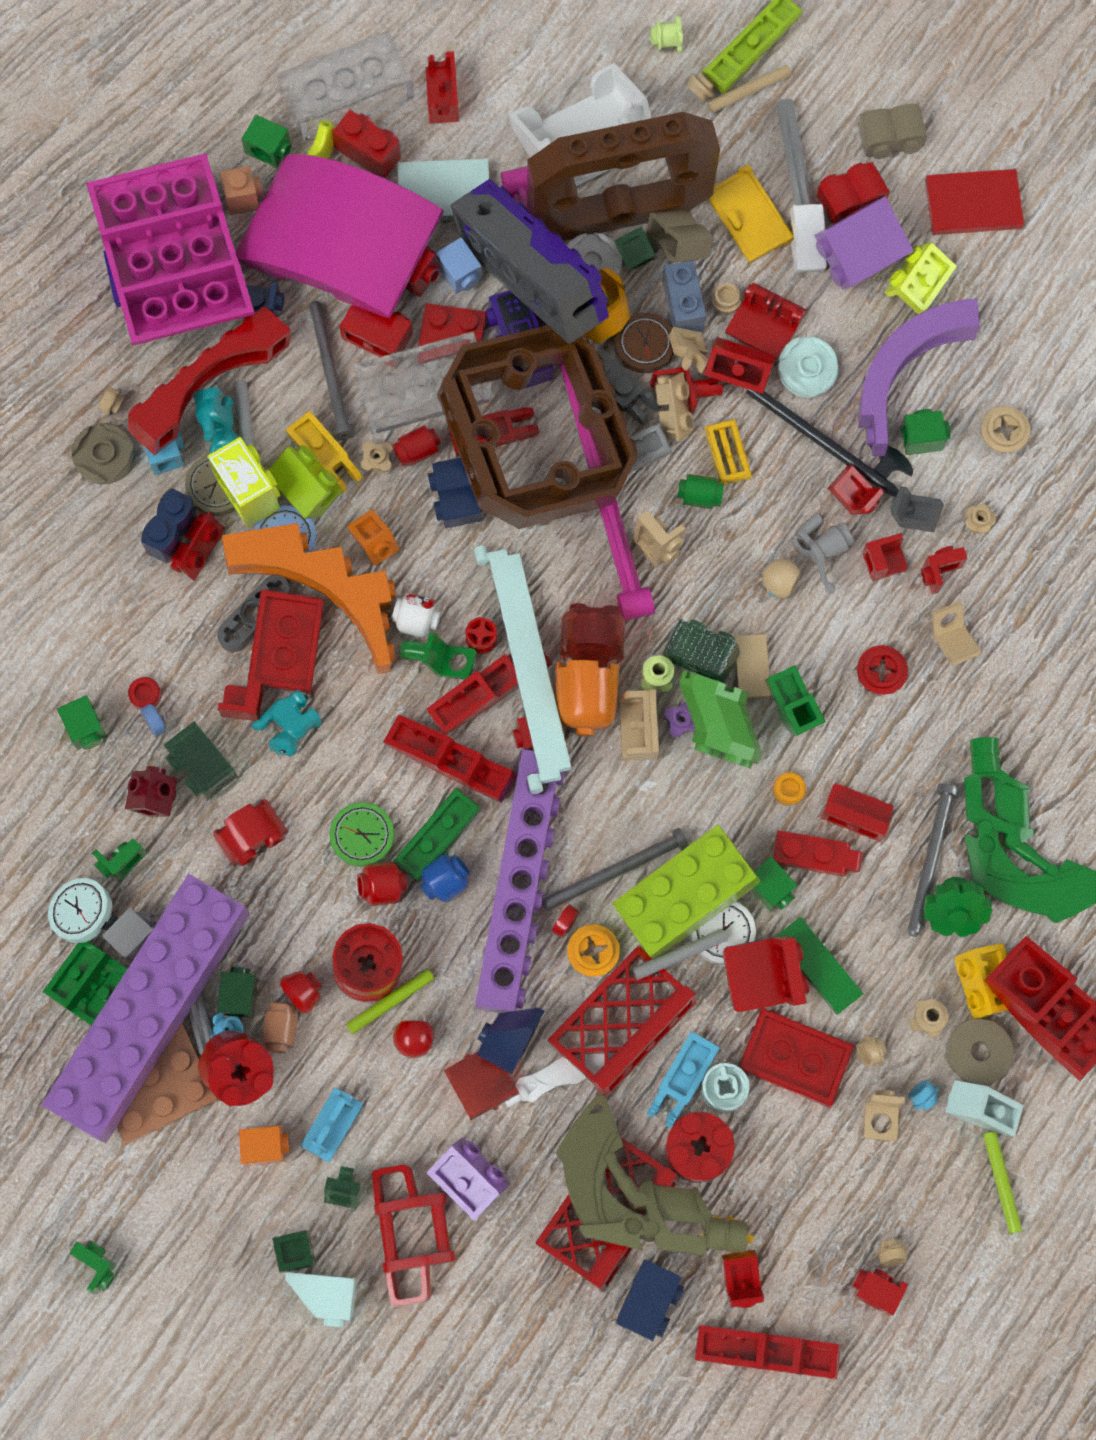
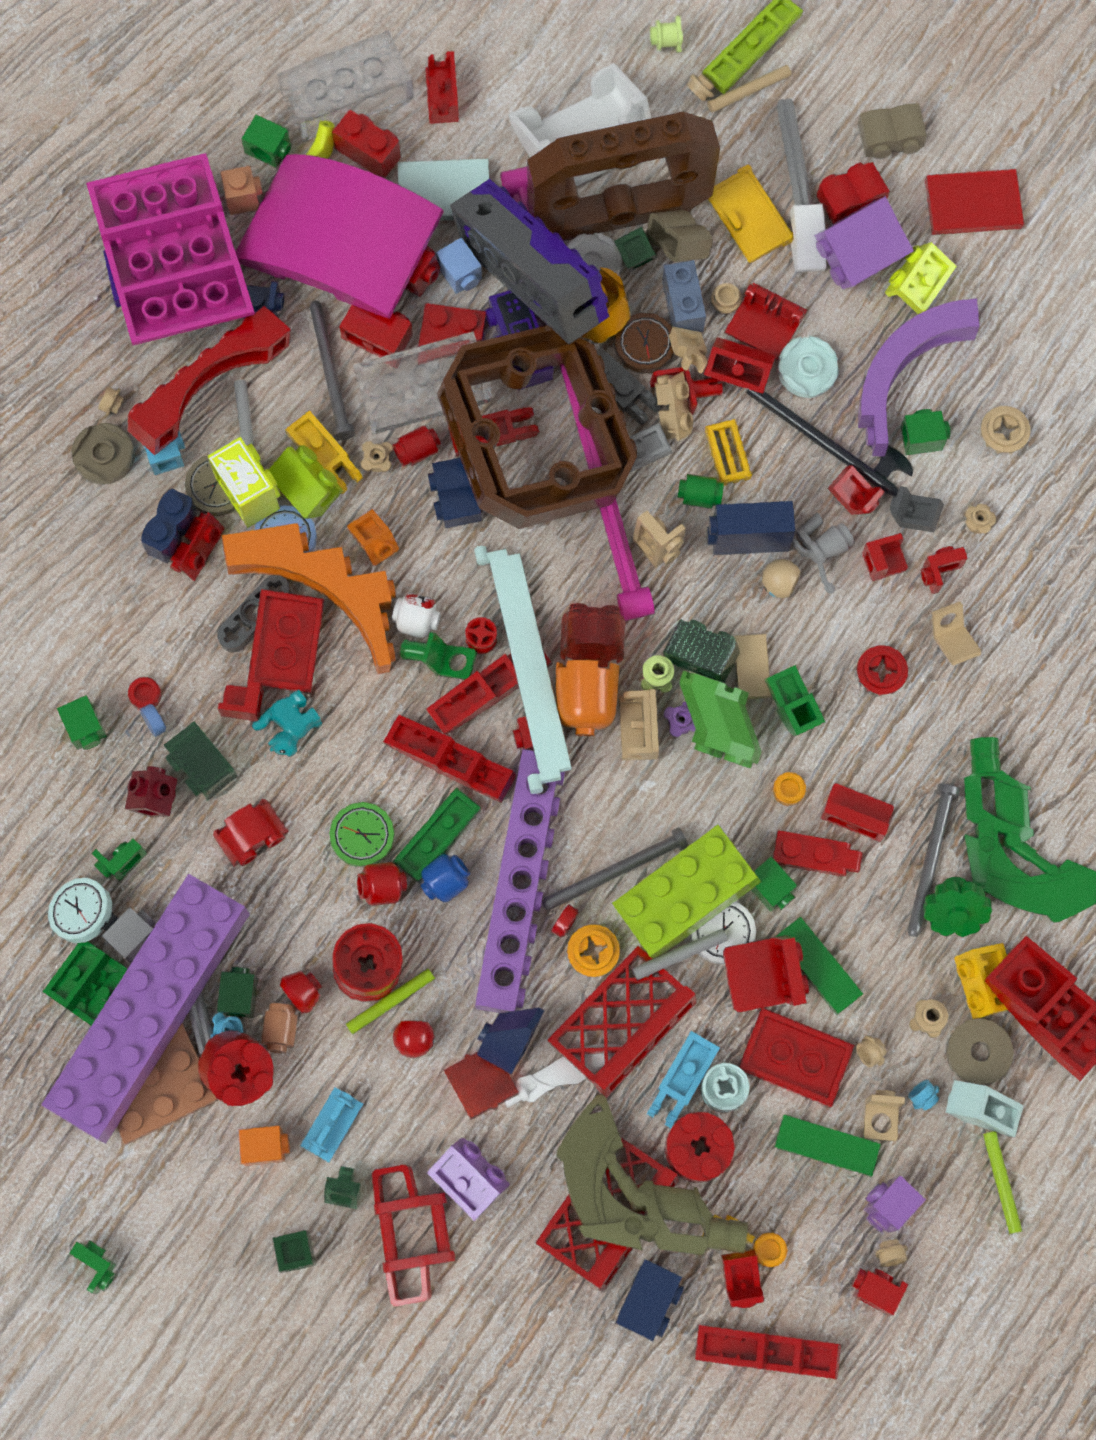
teal animal [193,387,238,453] -> none
light aqua slope [285,1272,357,1327] -> none
none -> dark blue brick [706,501,795,555]
none -> light orange tile [752,1233,787,1268]
none -> green tile [774,1115,881,1177]
none -> medium lavender brick [864,1175,926,1233]

